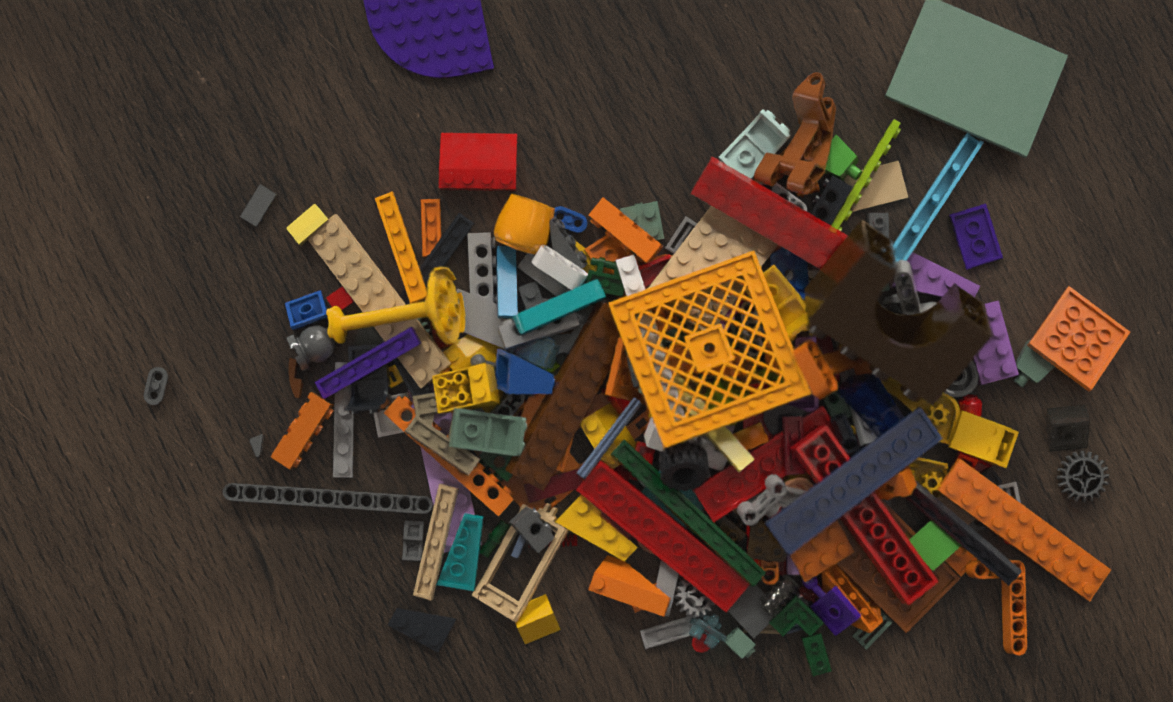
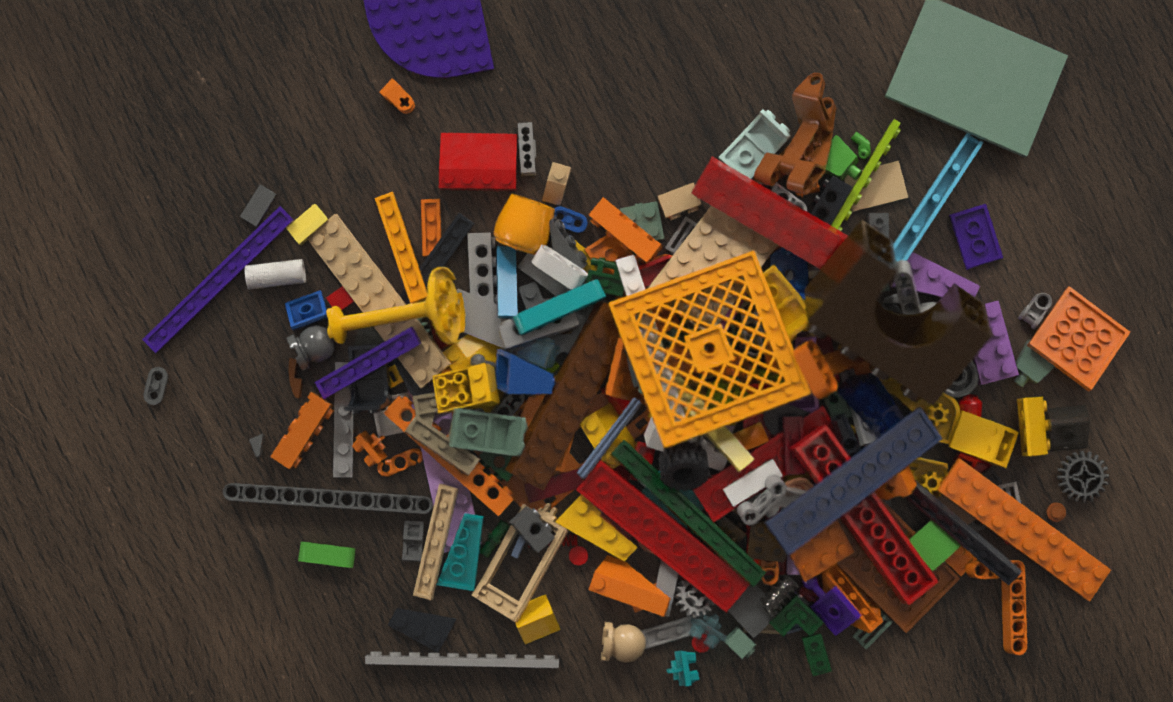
none -> dark purple plate [142,206,294,353]
none -> white piece [245,259,306,290]
none -> bright green beam [298,542,356,568]
none -> orange hips [352,430,388,467]
none -> light grey plate [365,651,559,668]
none -> orange piece [377,448,423,477]
none -> orange piece [379,79,415,114]
none -> light grey piece [517,122,536,176]
none -> tan slope [542,162,571,206]
none -> red tile [569,546,588,565]
none -> tan tile [601,622,646,663]
none -> tan brick [657,182,702,220]
none -> teal hips [666,651,699,687]
none -> white tile [723,459,783,507]
none -> bright green arm [851,131,871,159]
none -> yellow slope [1017,397,1050,456]
none -> light grey piece [1018,293,1052,330]
none -> dark orange plate [1046,502,1066,522]

